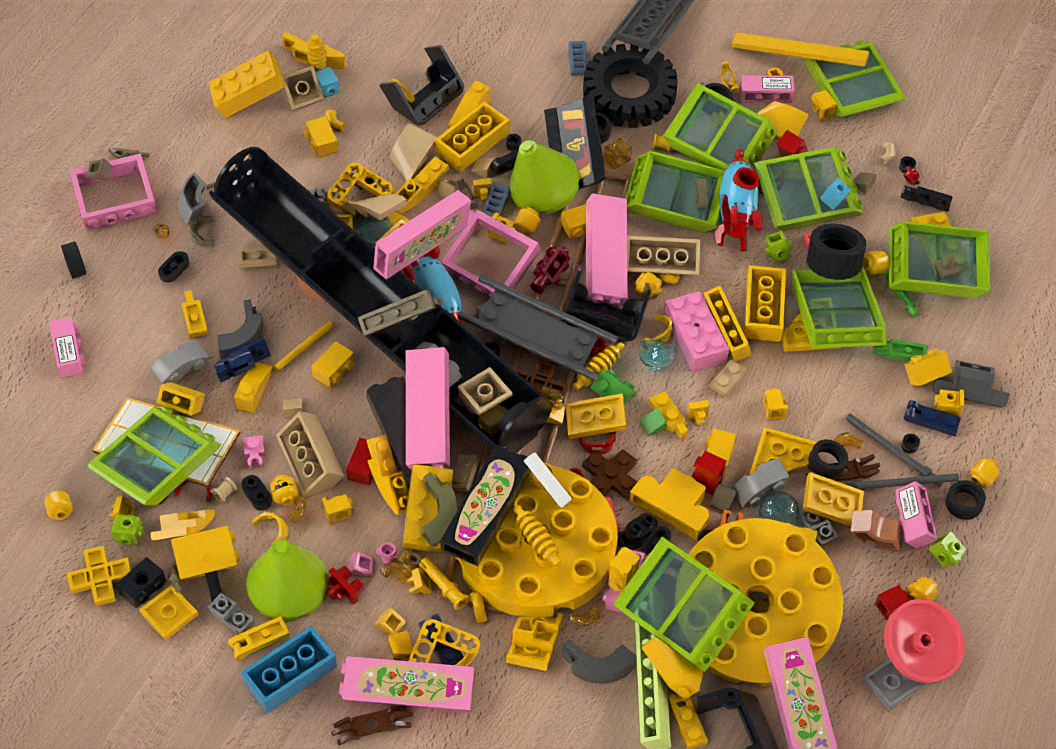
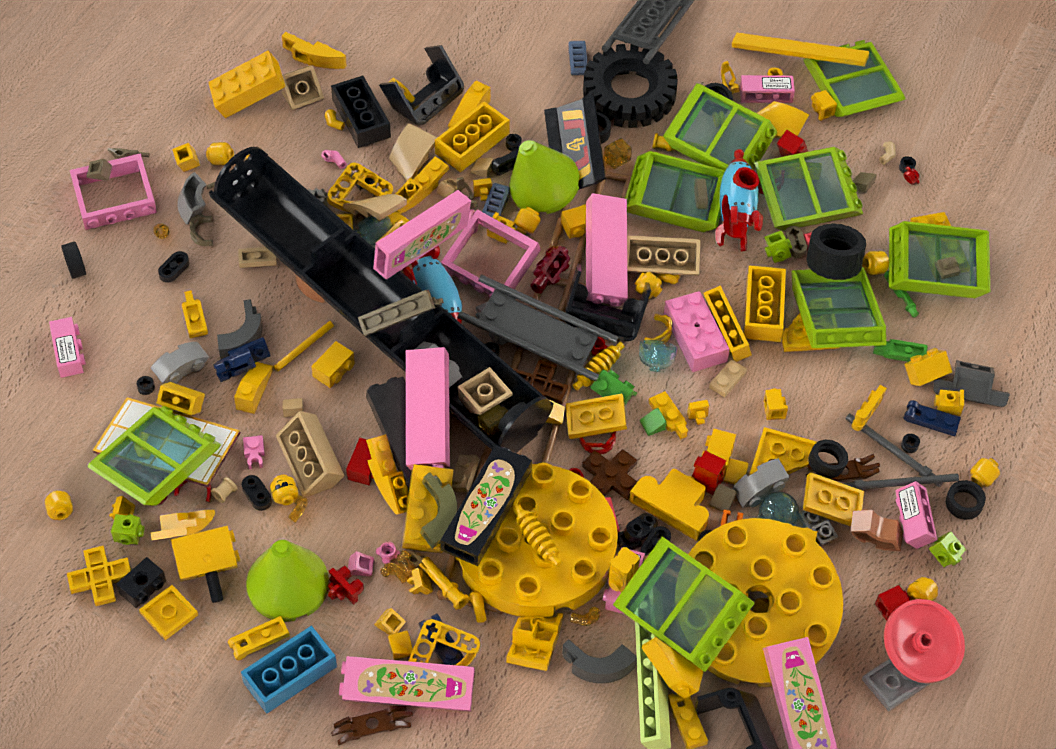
dark tan hand [166,564,181,593] -> none
light grey slope [207,593,255,634] -> none
yellow helmet [251,512,289,545] -> none
yellow brick [304,116,338,158] -> none
yellow piece [308,34,327,72] -> none
medium azure brick [315,67,339,98] -> none
yellow brick [322,494,354,525] -> none
white sticker [524,453,572,507] -> none
clear yellow arm [541,386,565,410] -> none
medium azure brick [820,178,851,210] -> none
clear yellow arm [834,432,864,449] -> none
black hinge [900,185,953,212] -> none
none -> black bush [136,376,155,395]
none -> yellow brick [172,143,200,172]
none -> yellow head [206,142,234,165]
none -> bright pink arm [321,150,347,169]
none -> black brick [331,75,391,148]
none -> yellow slope [724,459,749,485]
none -> dark tan beam [785,226,807,258]
none -> yellow plate [851,385,887,431]

